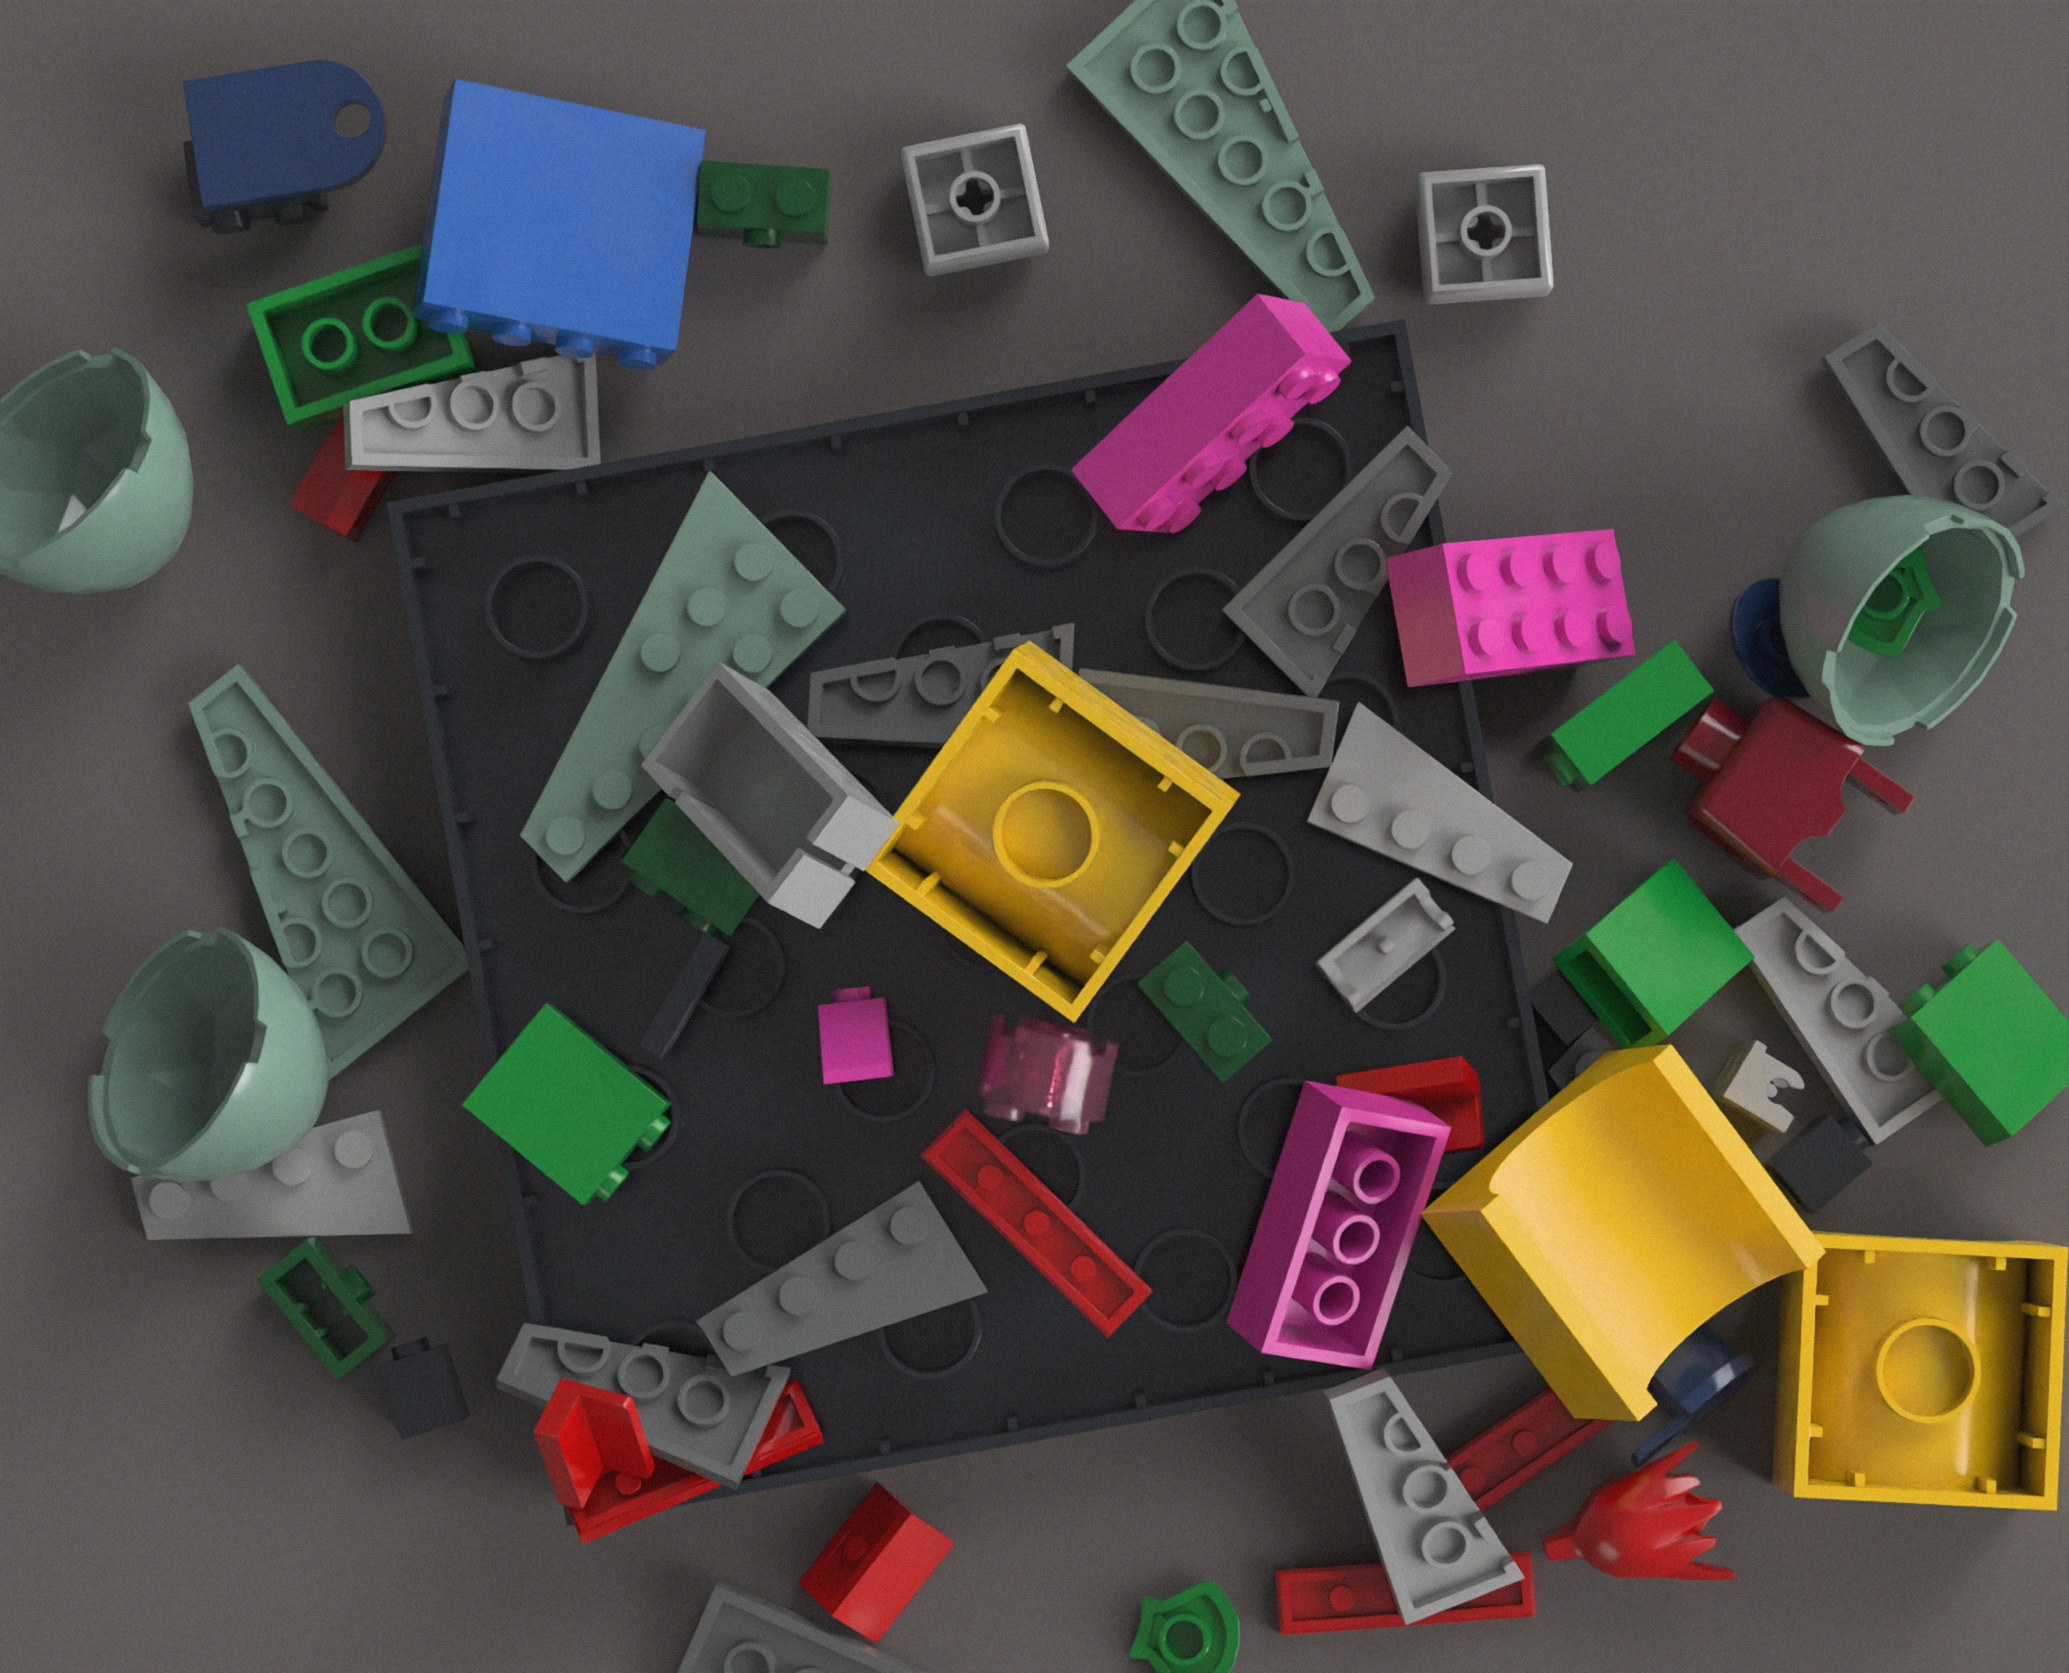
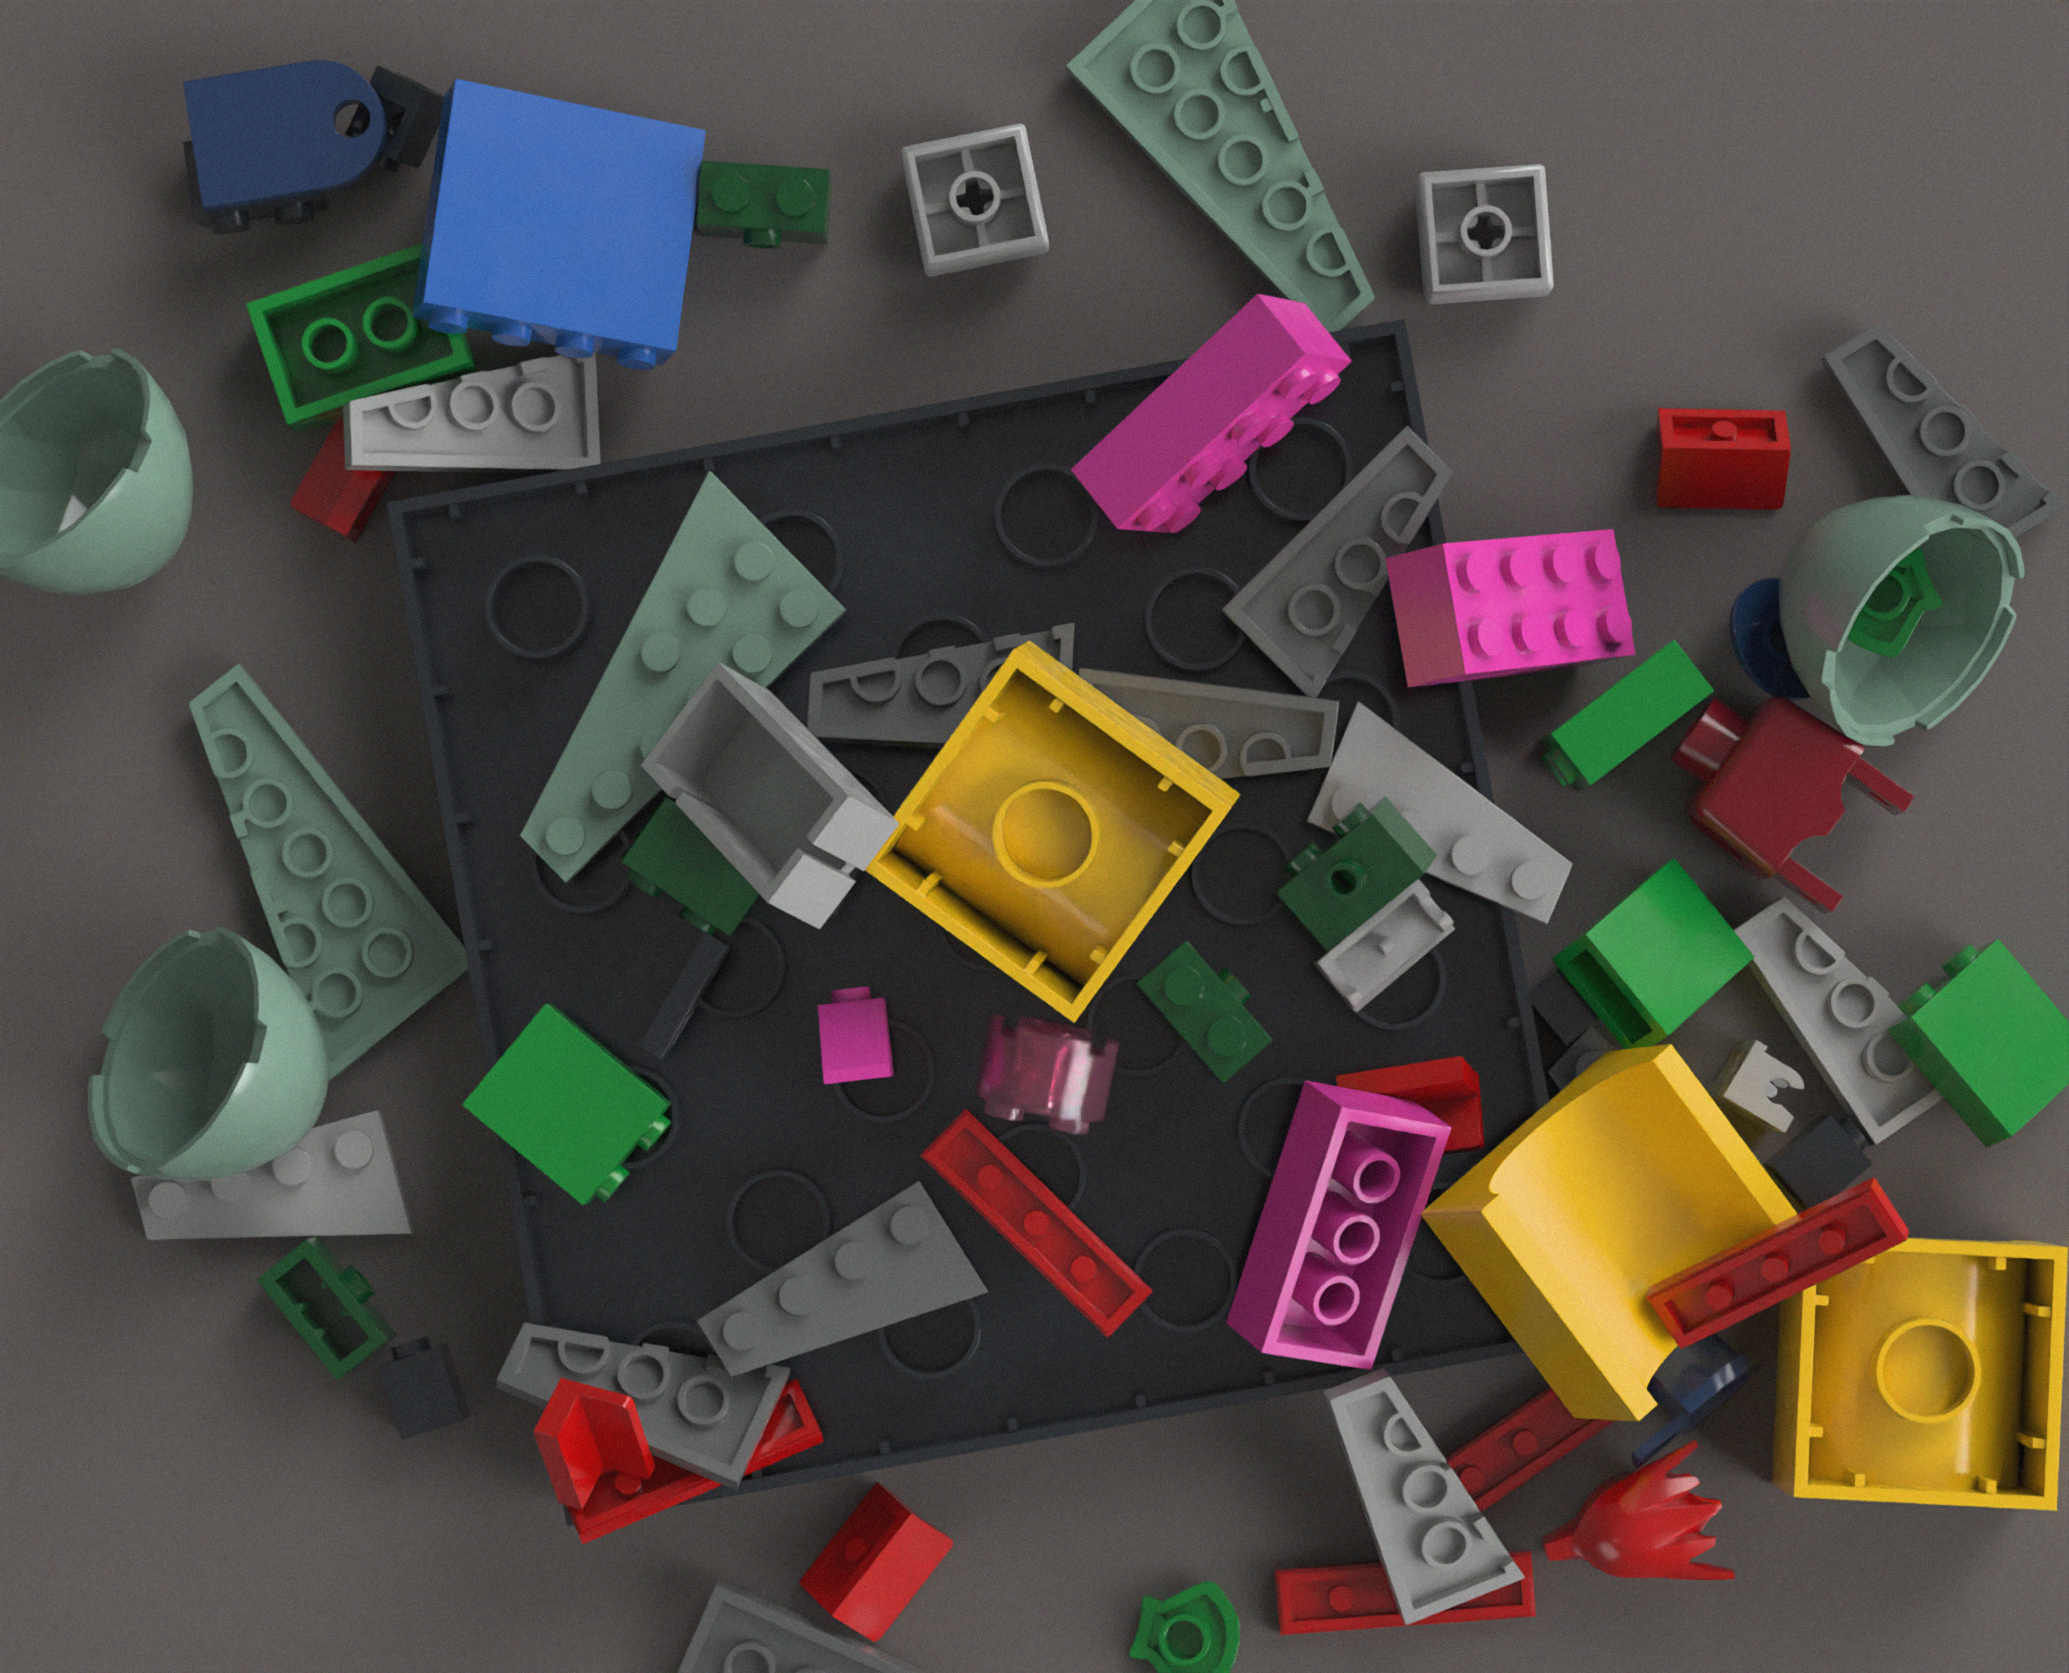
none -> black brick [345,65,444,173]
none -> dark green brick [1276,796,1437,952]
none -> red tile [1646,1177,1909,1349]
none -> red panel [1656,408,1791,510]

